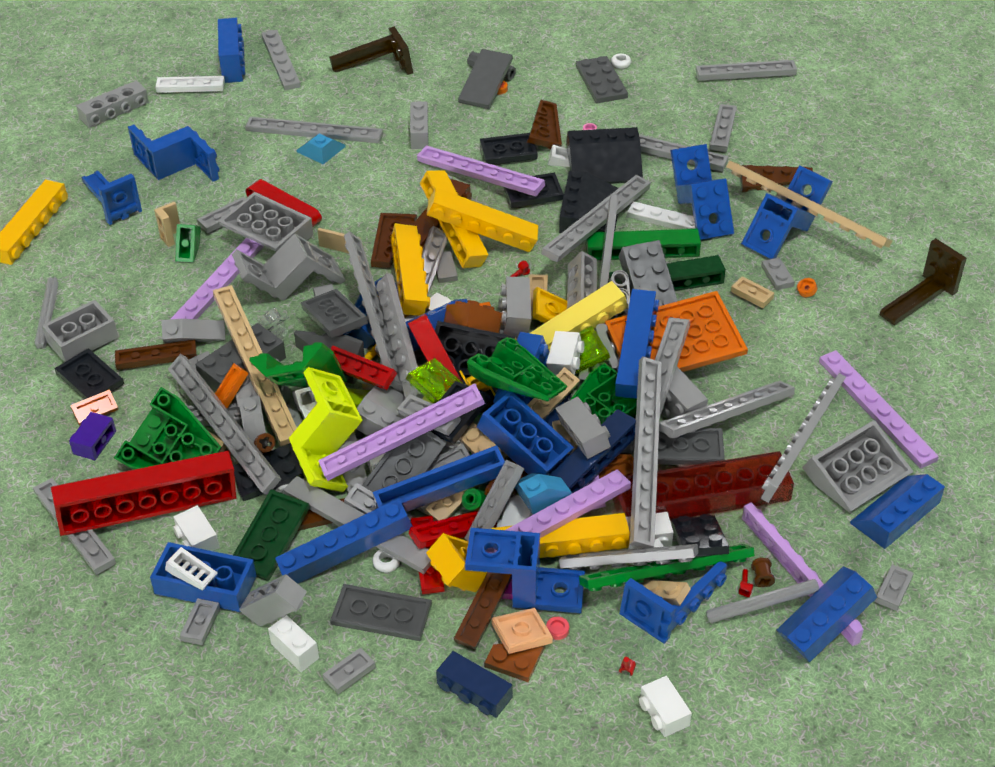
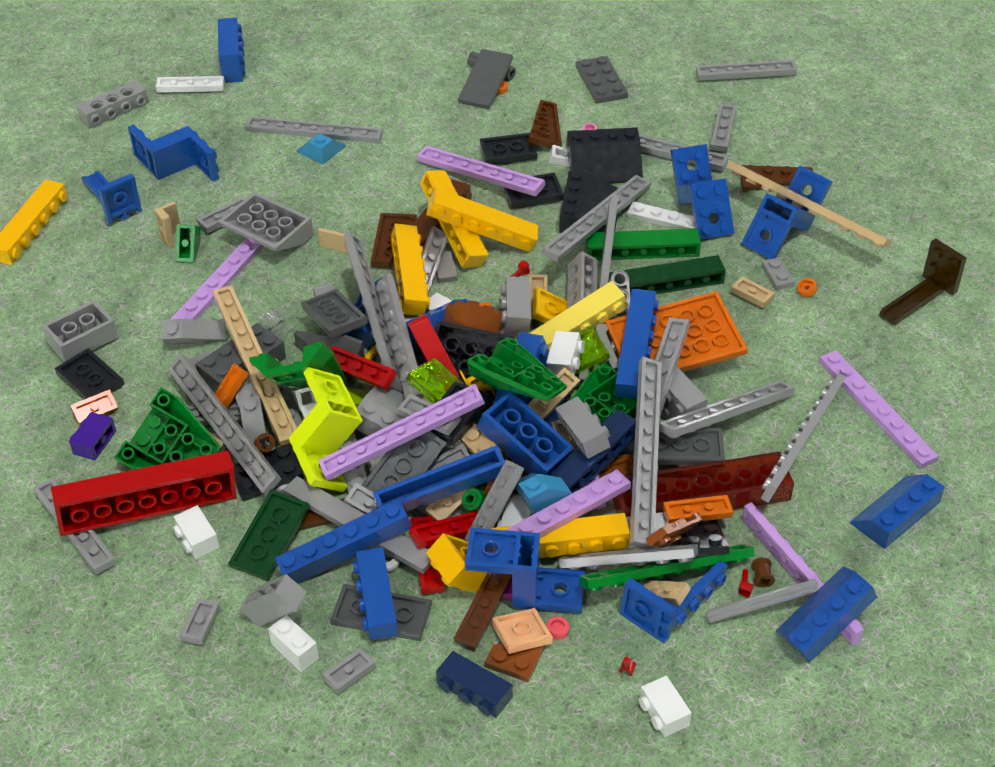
light grey axle [34,277,59,349] -> none
reddish brown plate [115,339,197,370] -> none
blue brick [150,542,256,612] -> none
white slope [165,547,218,590] -> none
light grey bracket [232,233,346,301] -> none
red beam [245,179,322,227] -> none
light grey plate [261,30,301,90] -> none
dark brown bracket [329,26,413,75] -> none
light grey brick [410,101,429,149] -> none
white piece [611,54,631,69] -> none
brick [619,240,677,306] -> none
light grey slope [802,420,914,513] -> none
light grey plate [875,564,914,611] -> none
none -> blue brick [353,547,398,640]
none -> dark orange wing [646,512,703,547]
none -> orange plate [662,495,734,524]

